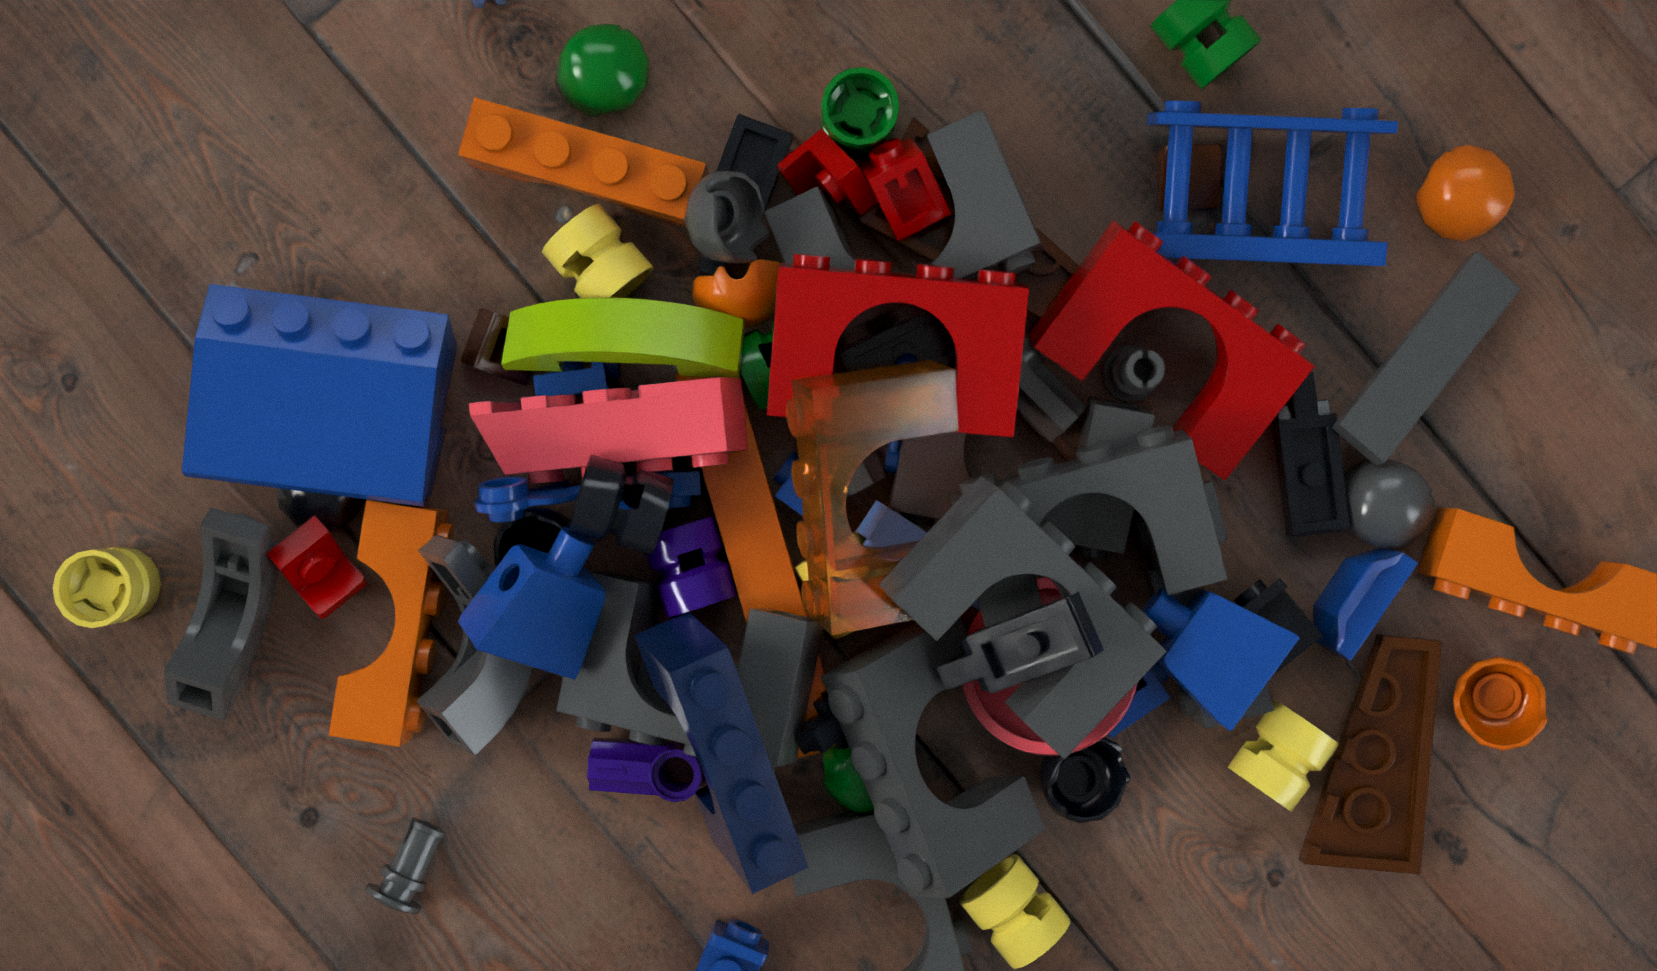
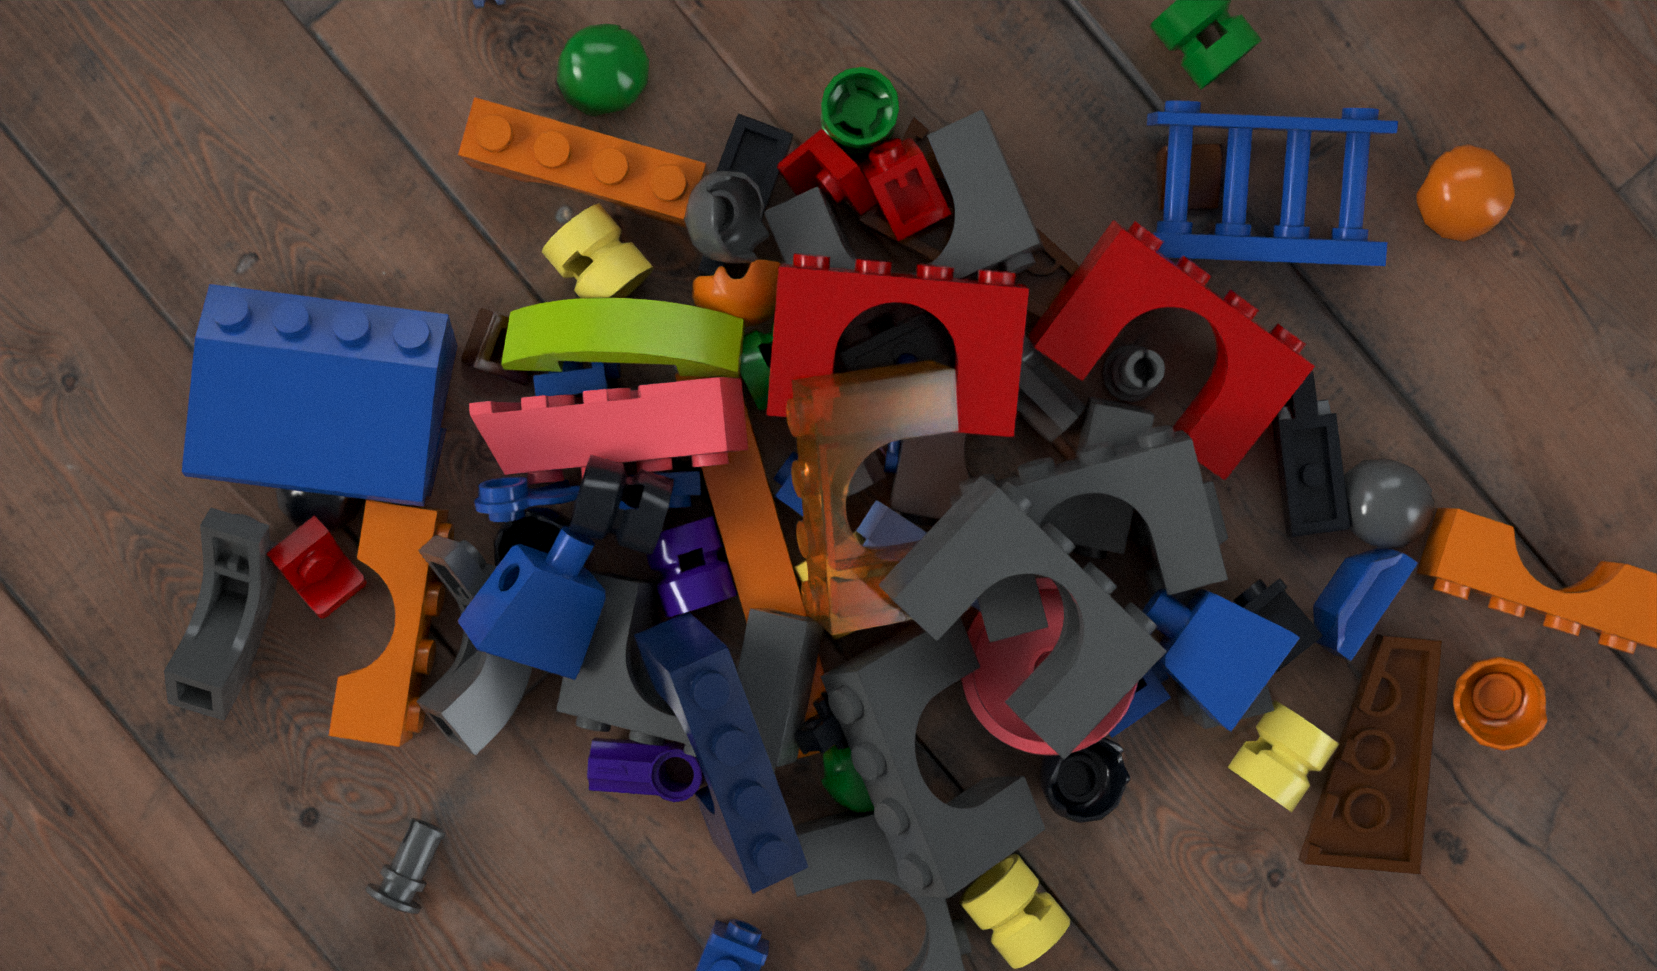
light yellow wheel [53,546,161,628] -> none
black hinge [936,592,1104,694] -> none
dark grey tile [1331,251,1521,466] -> none

